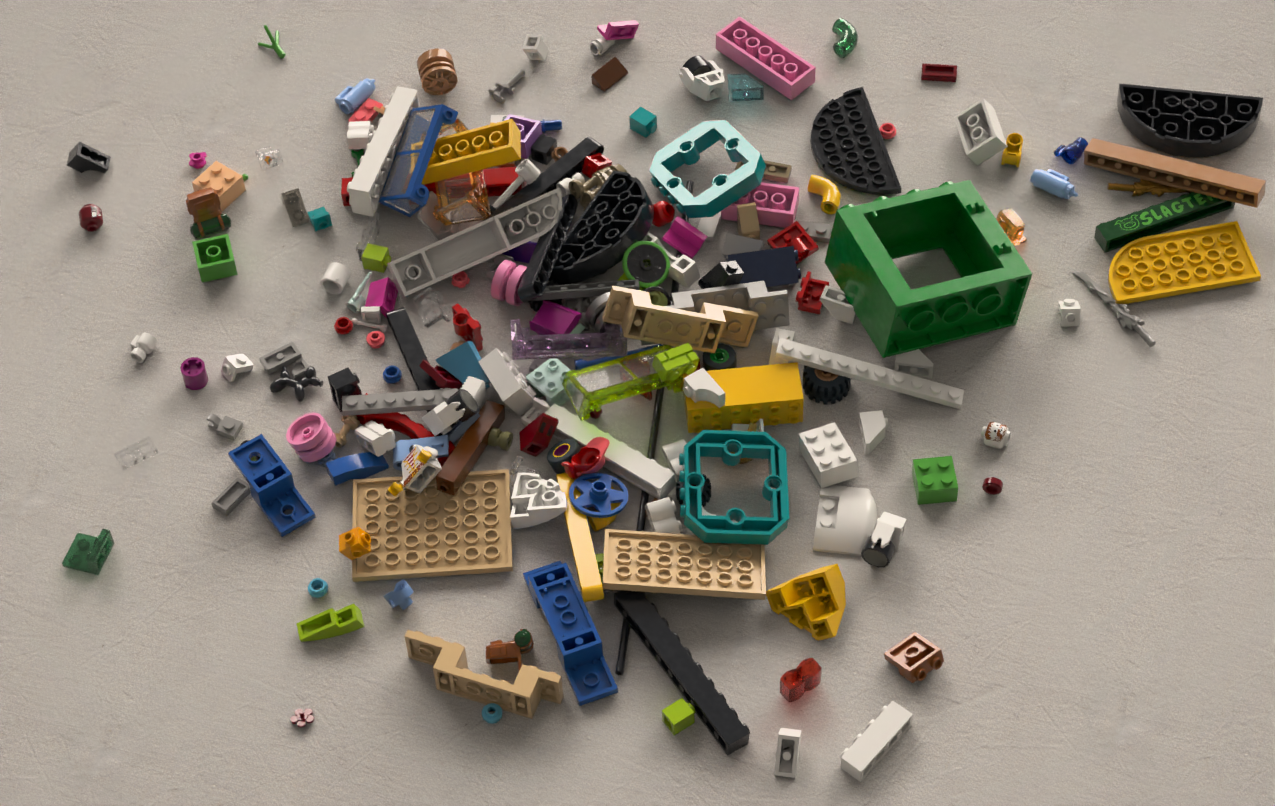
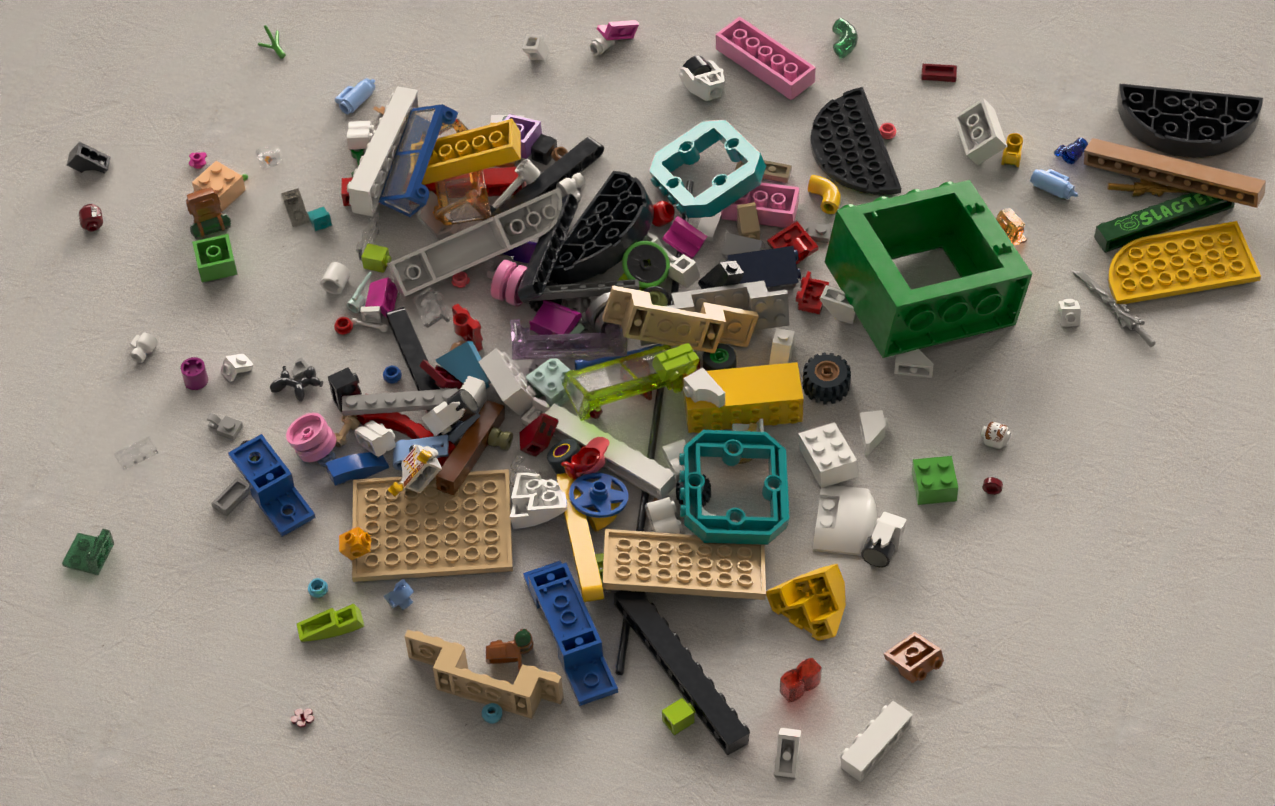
light grey plate [259,342,302,374] -> none
coral plate [348,98,383,122] -> none
coral plate [366,331,385,349] -> none
medium nougat wheel [417,48,458,95] -> none
light grey piece [488,69,525,104] -> none
blue axle [541,119,562,133] -> none
dark tan piece [569,164,627,208] -> none
red bracket [582,153,612,178] -> none
reddish brown slope [591,57,628,92] -> none
teal brick [629,106,657,138] -> none
clear light blue slope [727,73,764,102] -> none
white plate [775,338,964,409] -> none

